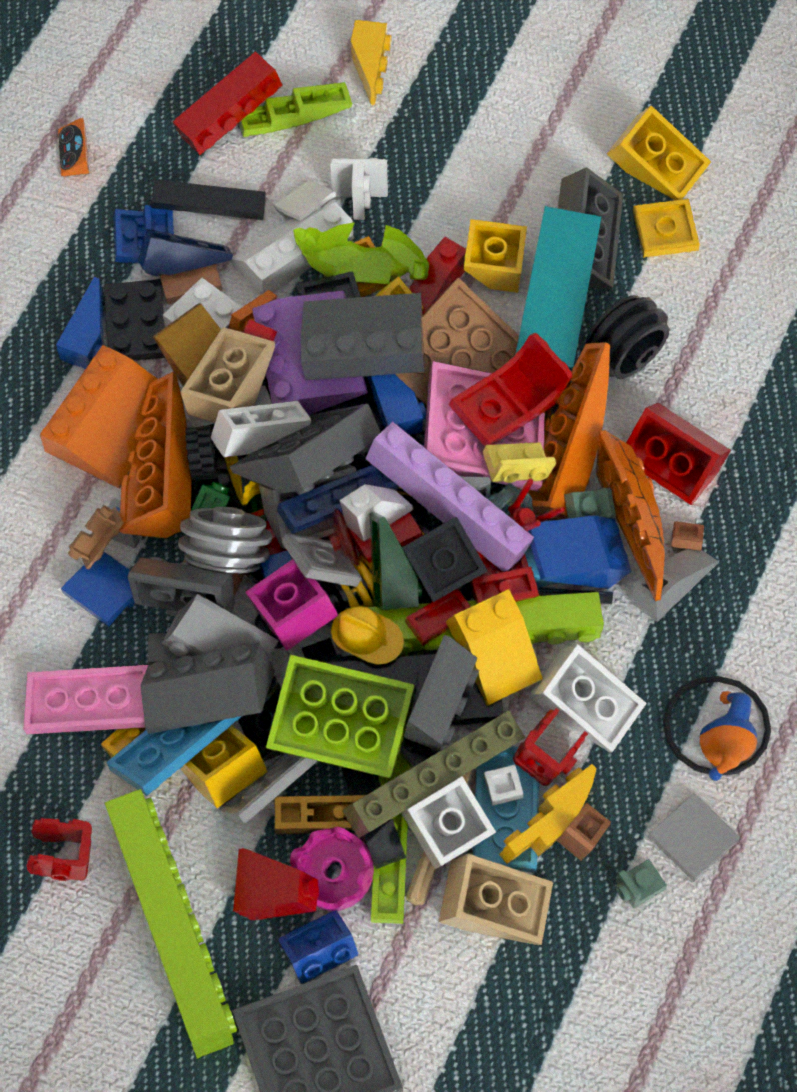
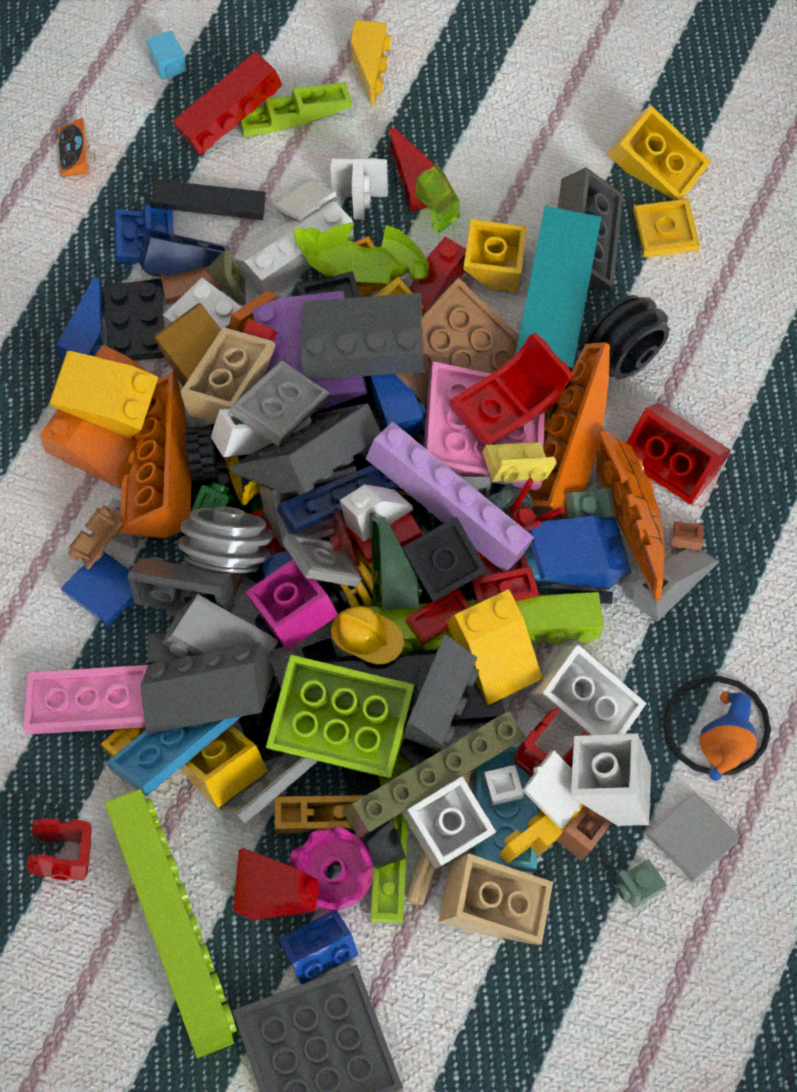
none -> yellow slope [48,350,158,438]
none -> medium azure brick [147,30,186,80]
none -> olive slope [205,250,246,305]
none -> light grey tile [229,360,330,446]
none -> red slope [389,128,447,211]
none -> clear neon green slope [416,164,460,233]
none -> white piece [522,750,581,829]
none -> white slope [571,734,651,826]

